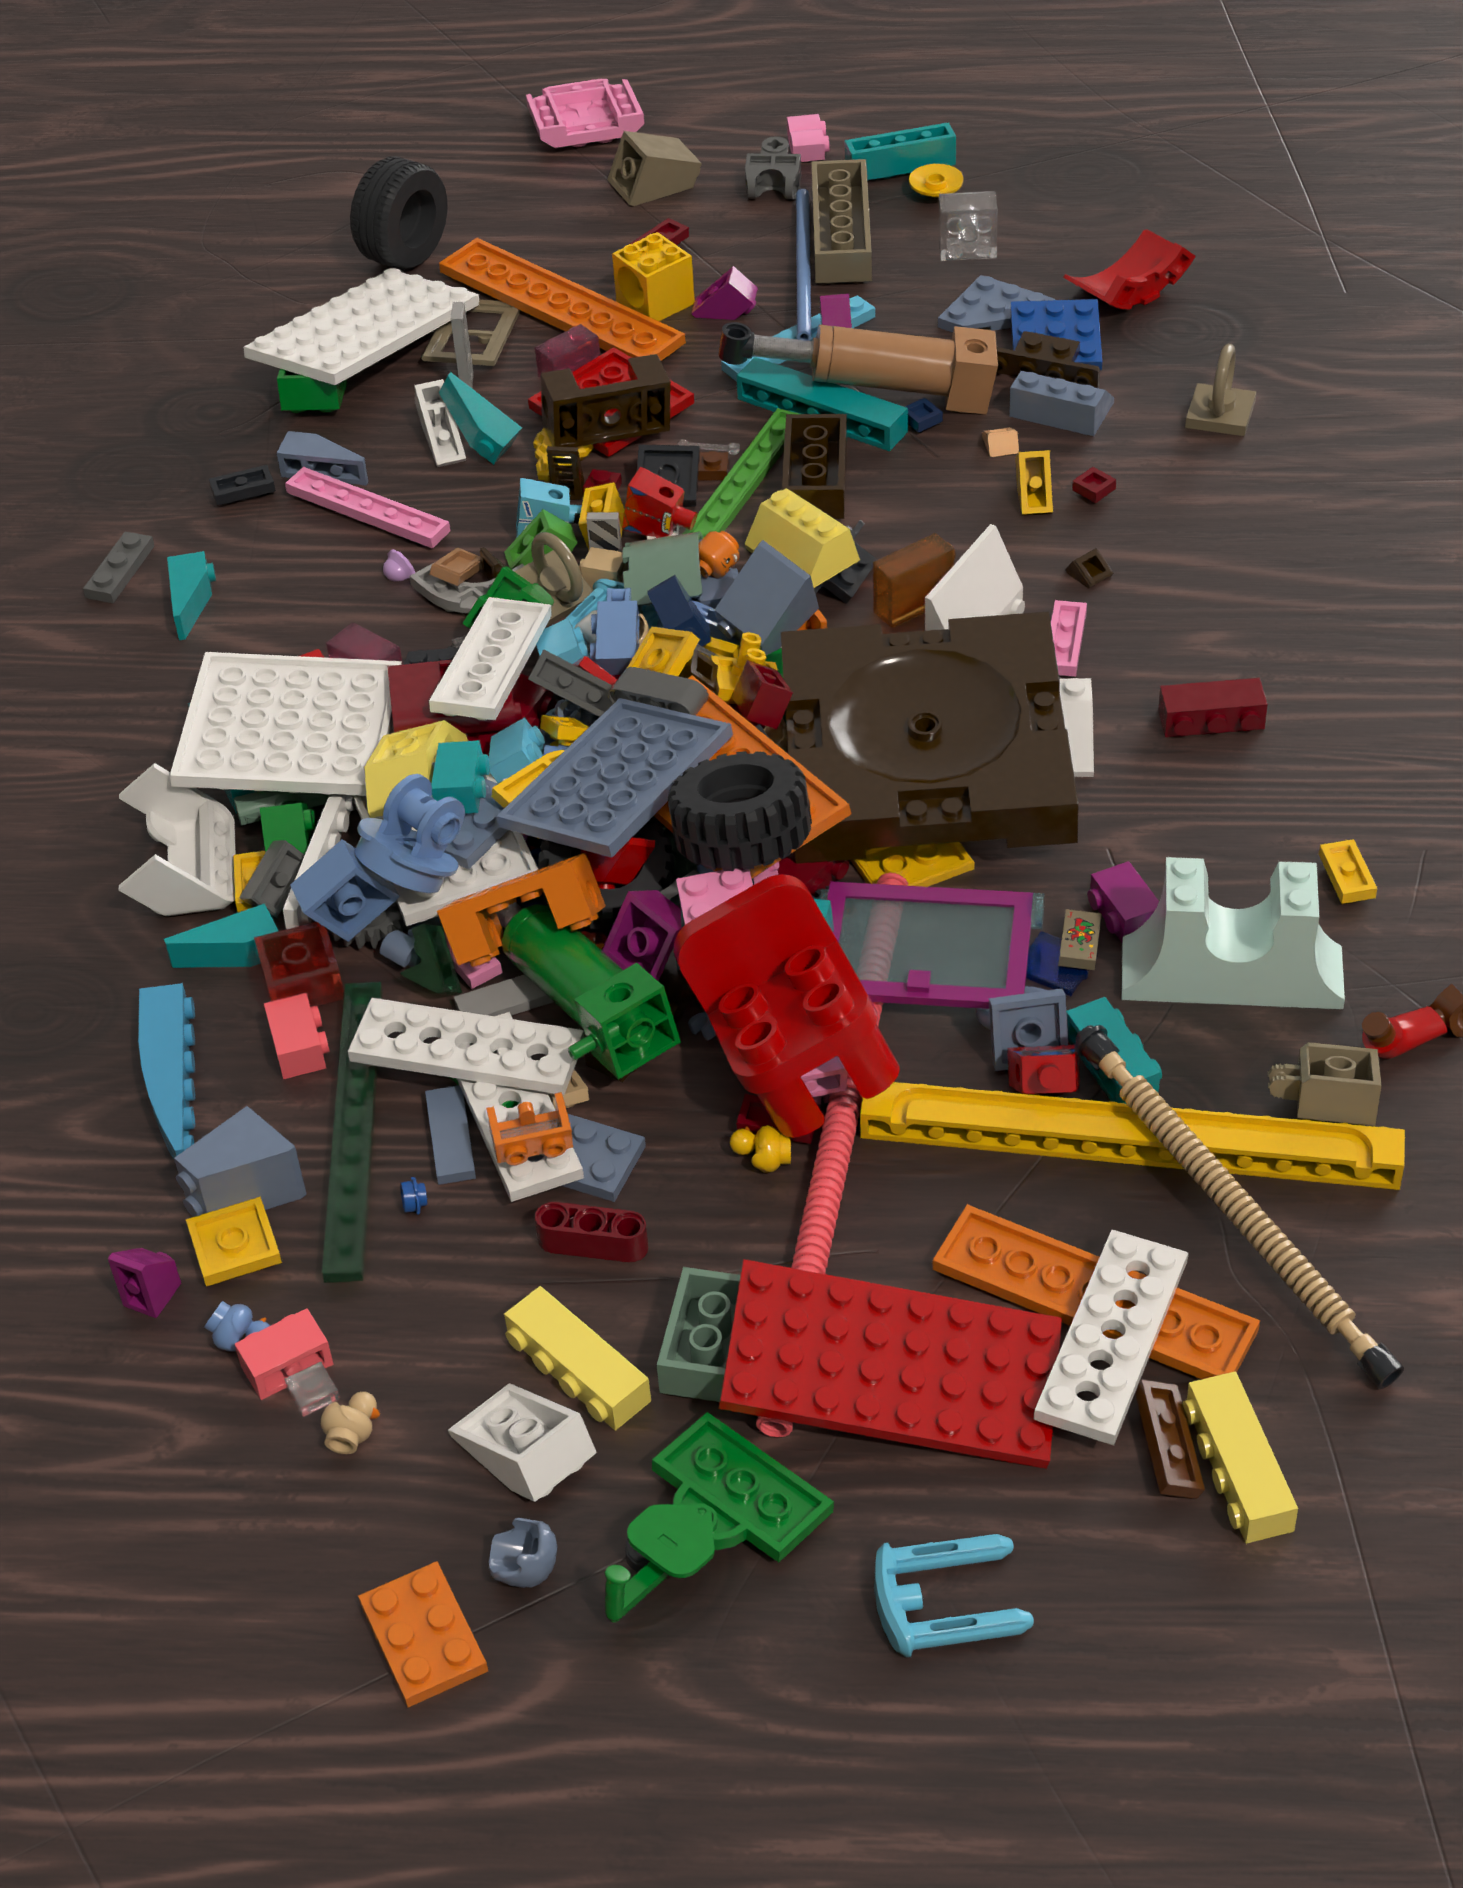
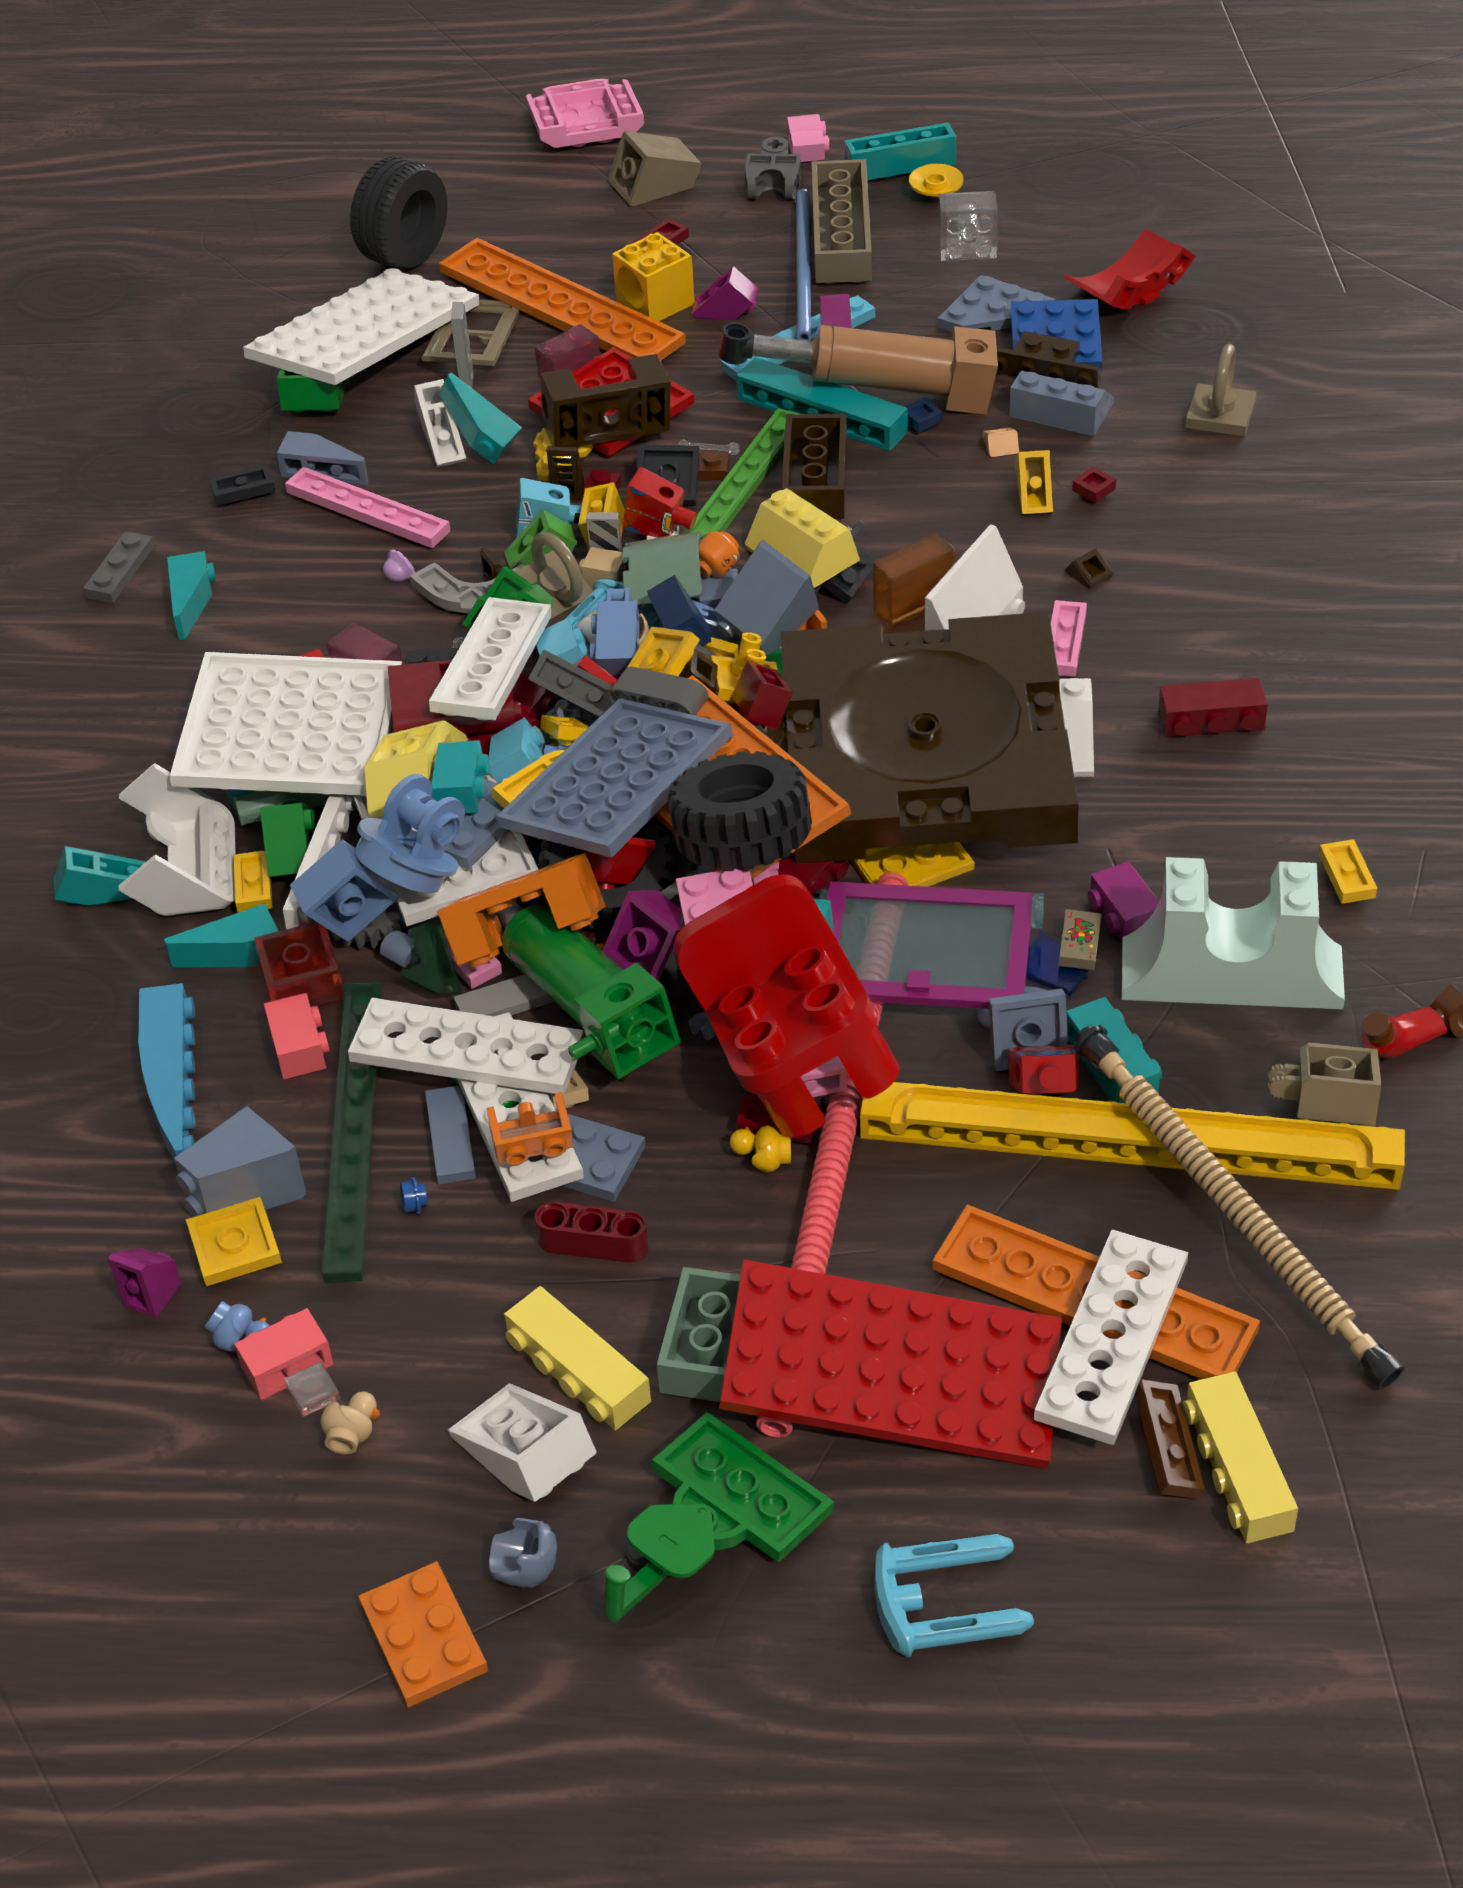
dark grey slope [240,840,305,918] -> none
medium nougat tile [429,548,482,586] -> none
none -> teal slope [53,846,147,906]

